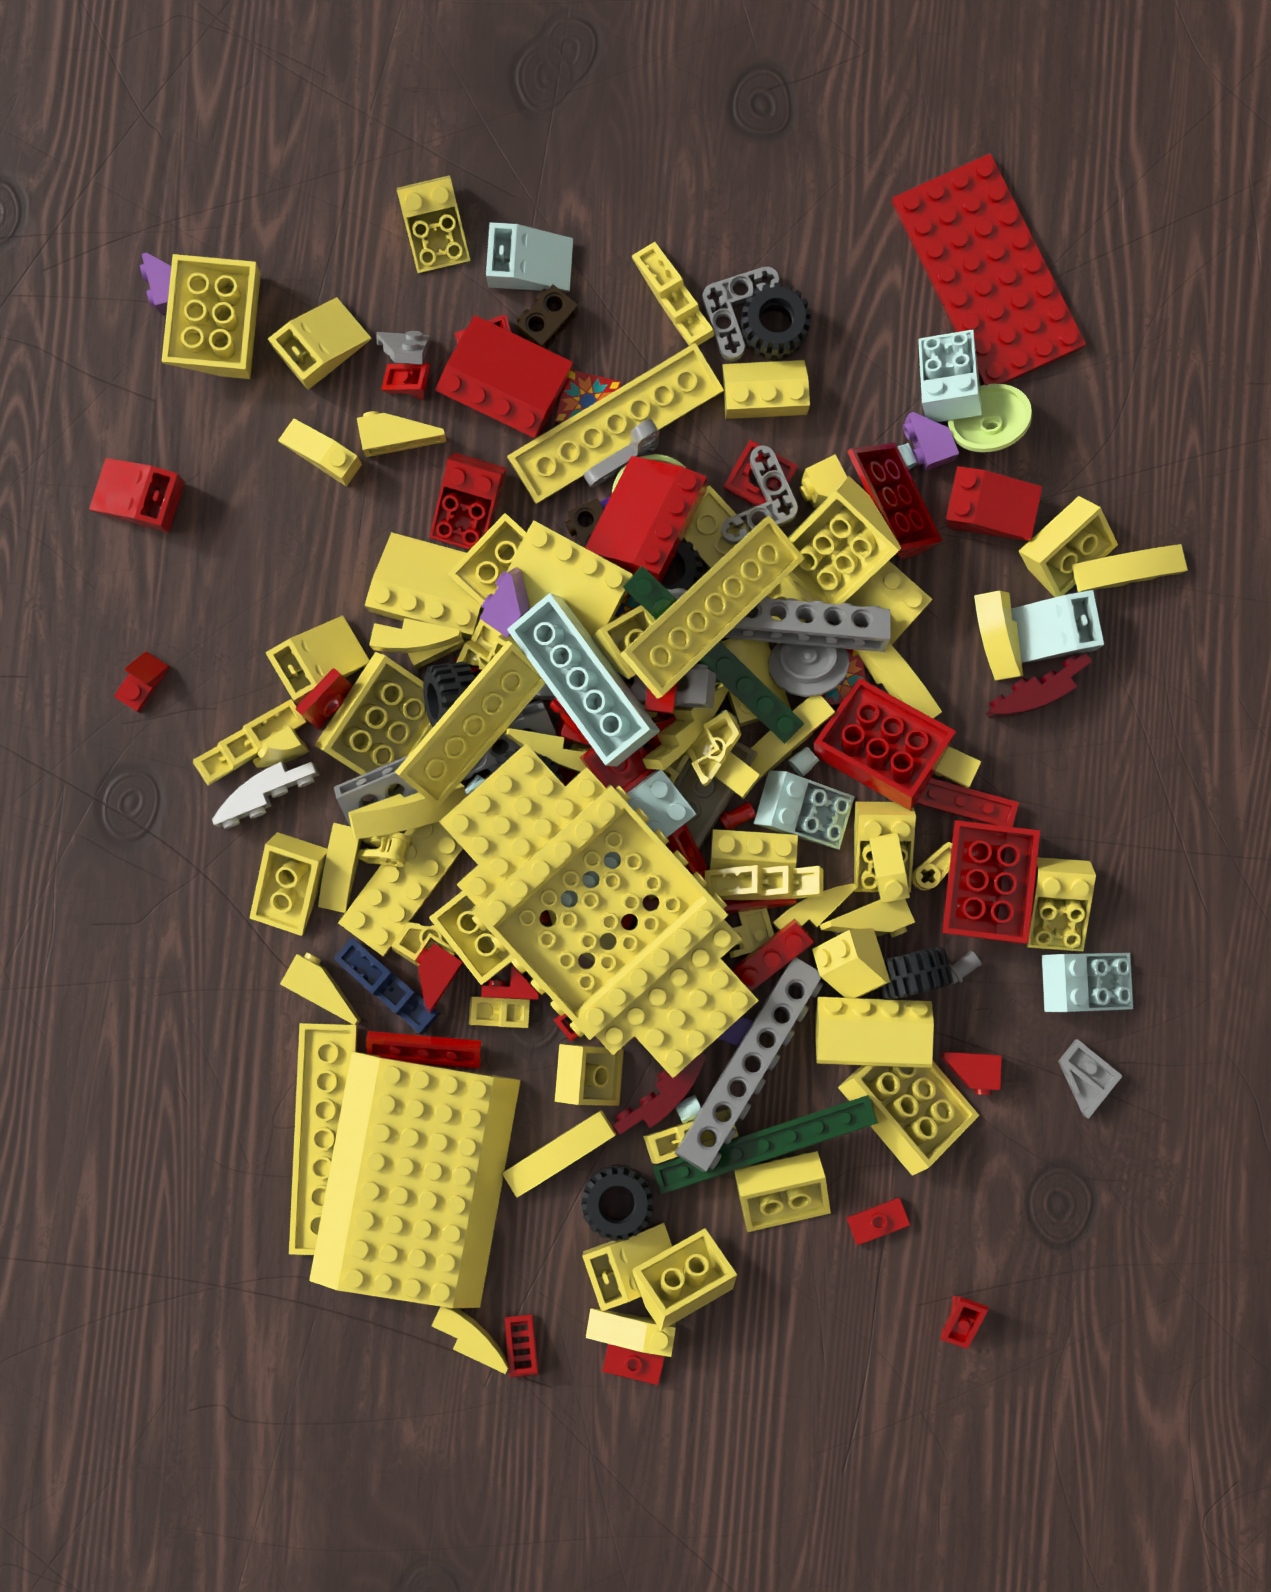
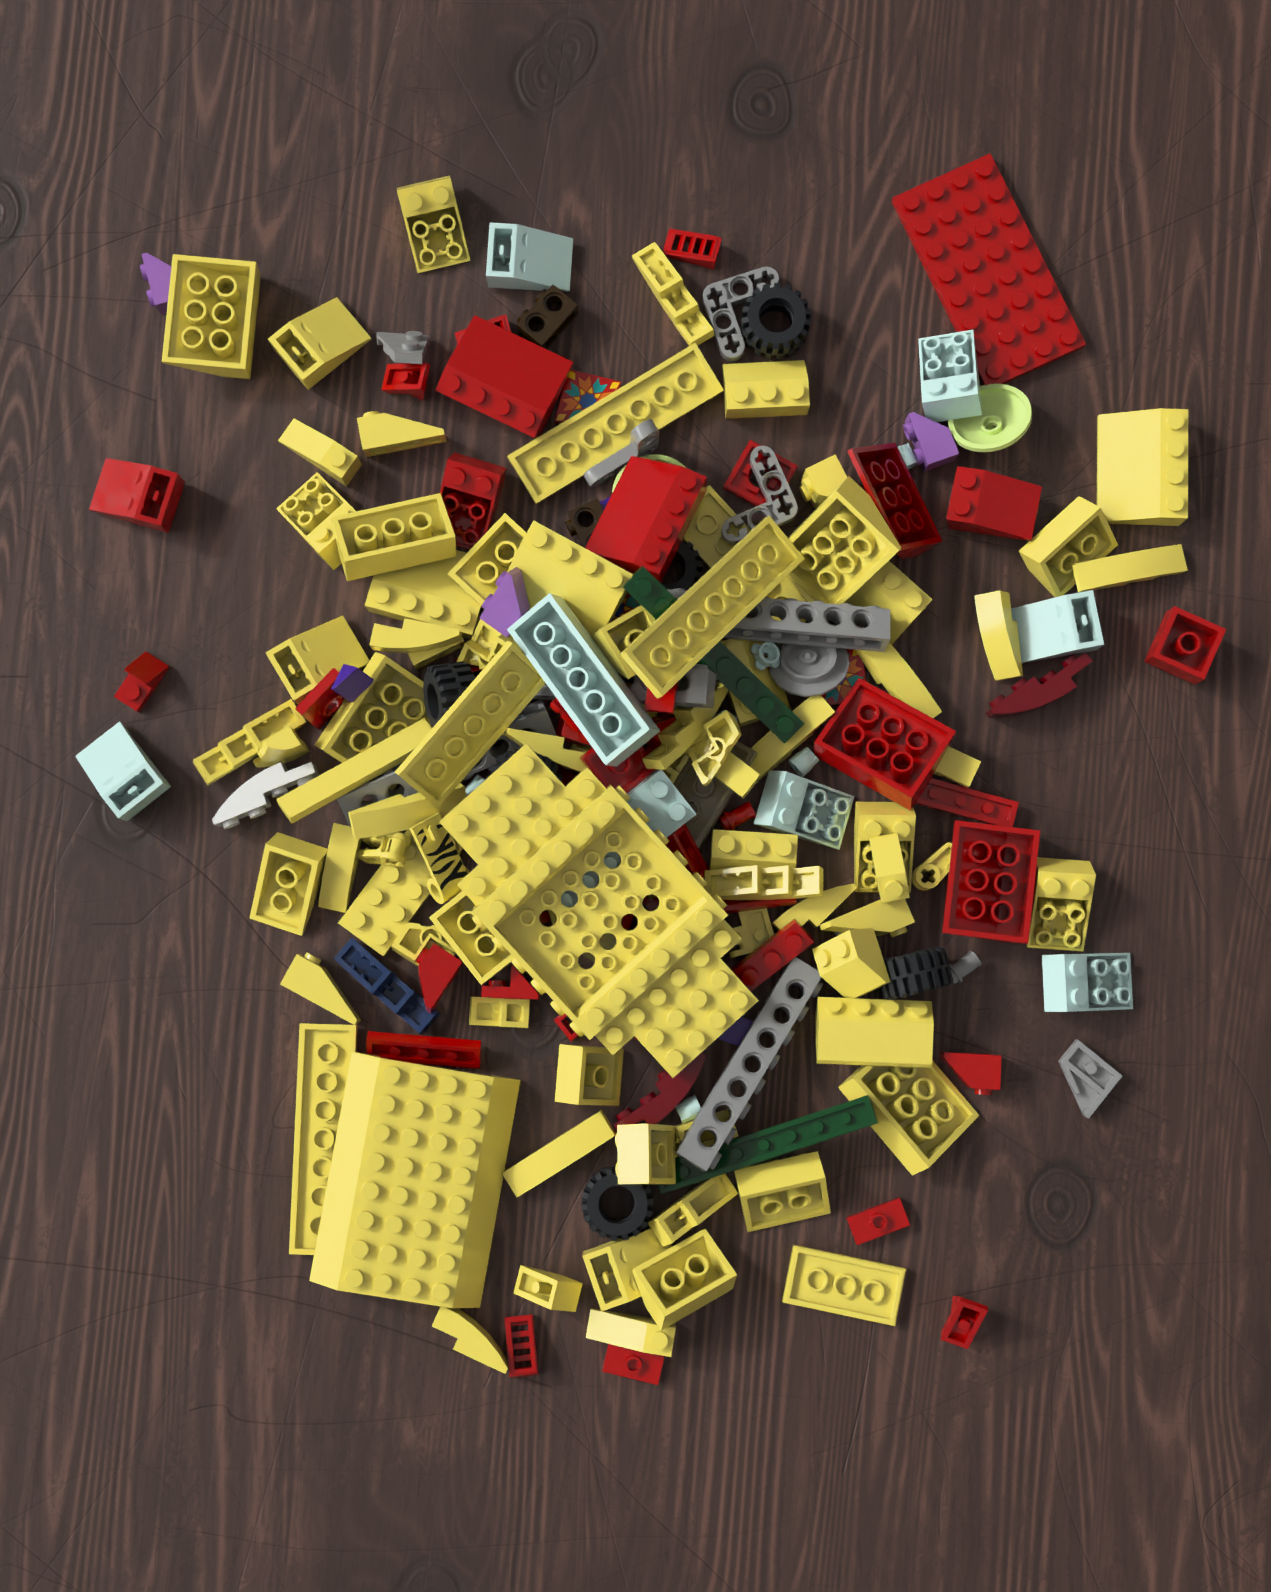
none -> light aqua slope [76,721,171,821]
none -> light yellow slope [276,472,356,570]
none -> light yellow tile [276,718,432,824]
none -> light yellow slope [331,493,456,581]
none -> slope [331,664,374,702]
none -> light yellow door [410,813,470,904]
none -> light yellow slope [514,1265,583,1312]
none -> light yellow slope [615,1124,676,1185]
none -> light yellow slope [648,1174,738,1247]
none -> red slope [663,228,722,270]
none -> light aqua plate [751,642,780,671]
none -> light yellow tile [782,1244,906,1326]
none -> light yellow slope [1097,408,1188,526]
none -> red brick [1144,606,1226,685]

